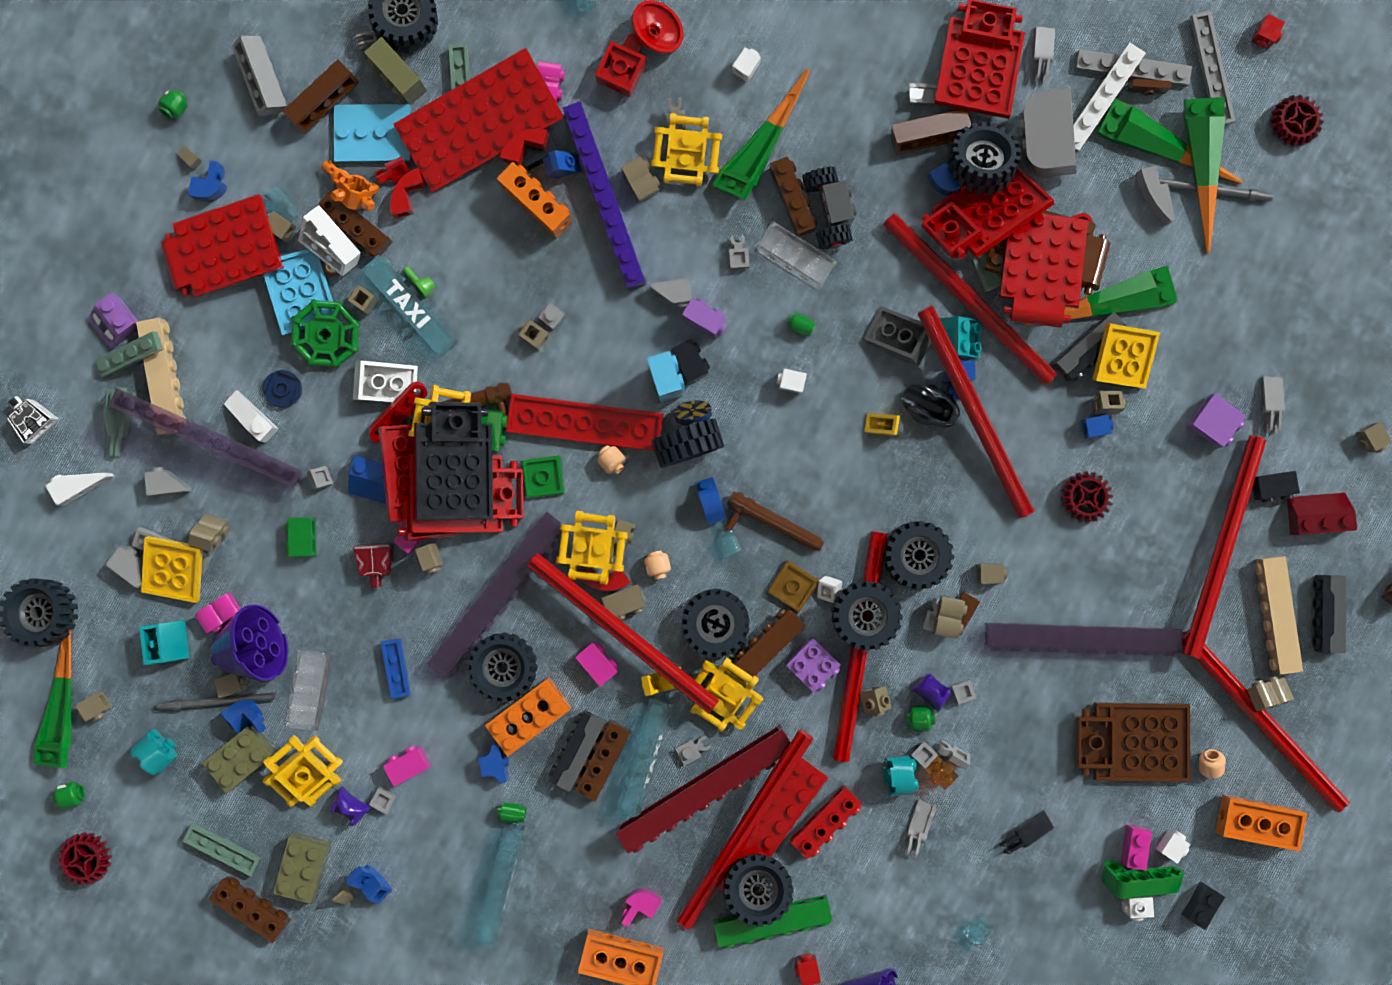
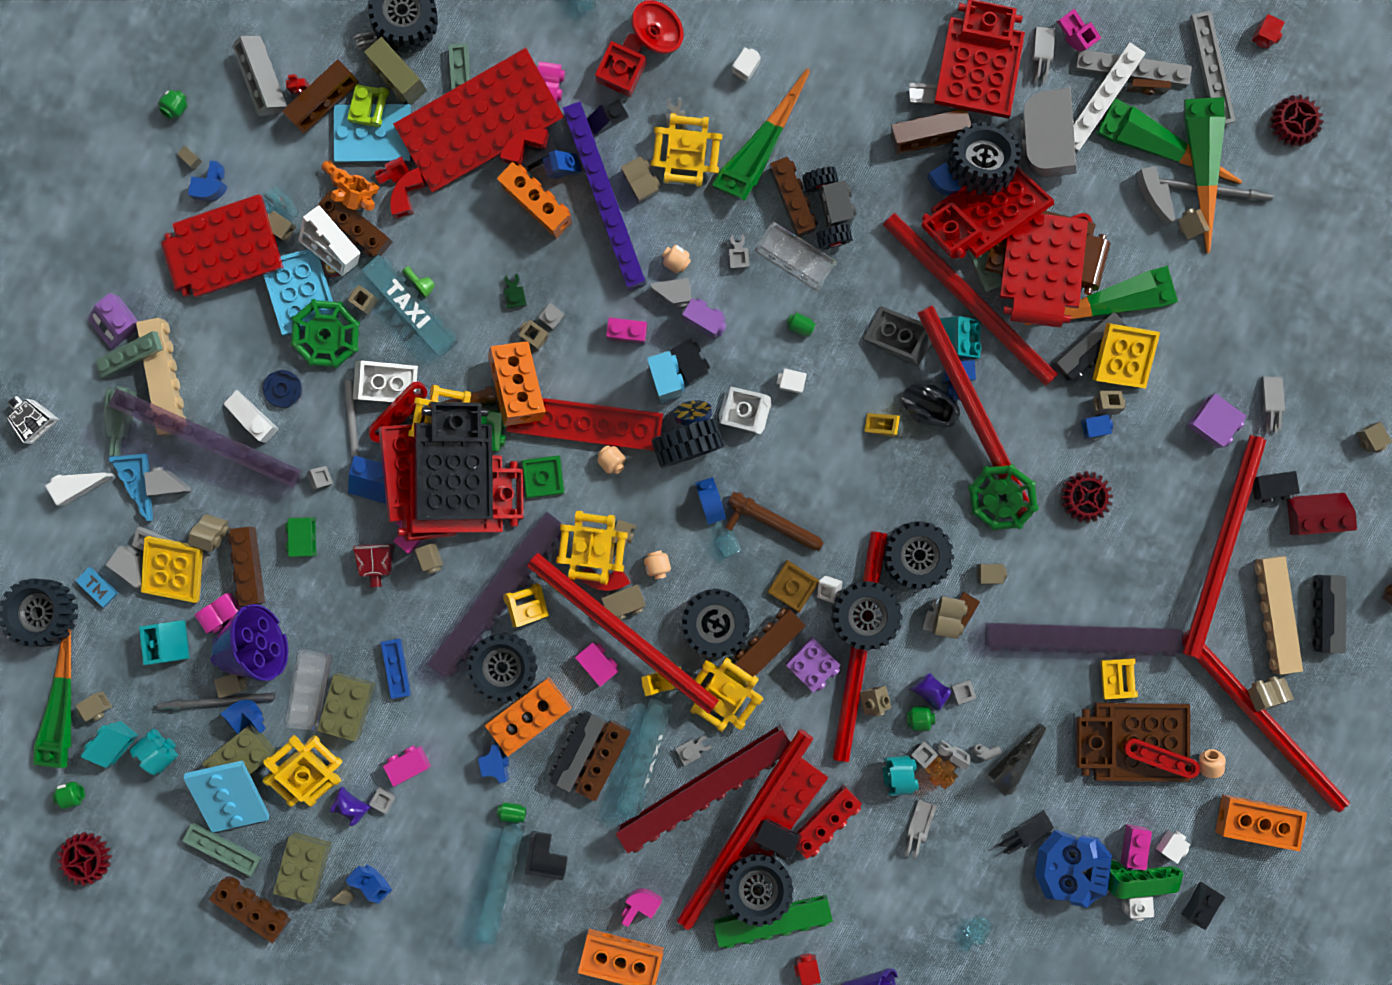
none -> dark azure tile [76,567,118,607]
none -> teal slope [81,721,139,768]
none -> dark azure wing [109,454,153,521]
none -> medium azure plate [183,760,269,833]
none -> reddish brown brick [228,526,265,606]
none -> red plate [285,74,310,95]
none -> olive brick [317,673,376,742]
none -> light grey bar [344,380,359,457]
none -> lime plate [347,84,390,127]
none -> orange brick [488,341,546,426]
none -> yellow plate [503,583,549,627]
none -> dark green plate [504,274,527,309]
none -> black panel [525,831,568,880]
none -> black slope [587,99,629,136]
none -> dark pink brick [606,317,648,344]
none -> light nougat head [662,245,691,273]
none -> white slope [719,386,771,434]
none -> black brick [755,819,803,860]
none -> green plate [968,464,1039,531]
none -> light grey arm [973,744,1002,760]
none -> clear smoke wedge [985,723,1047,797]
none -> blue brick [1035,829,1112,908]
none -> dark pink brick [1057,8,1101,52]
none -> yellow plate [1100,658,1138,699]
none -> red plate [1123,738,1200,779]
none -> dark tan brick [1178,208,1210,240]

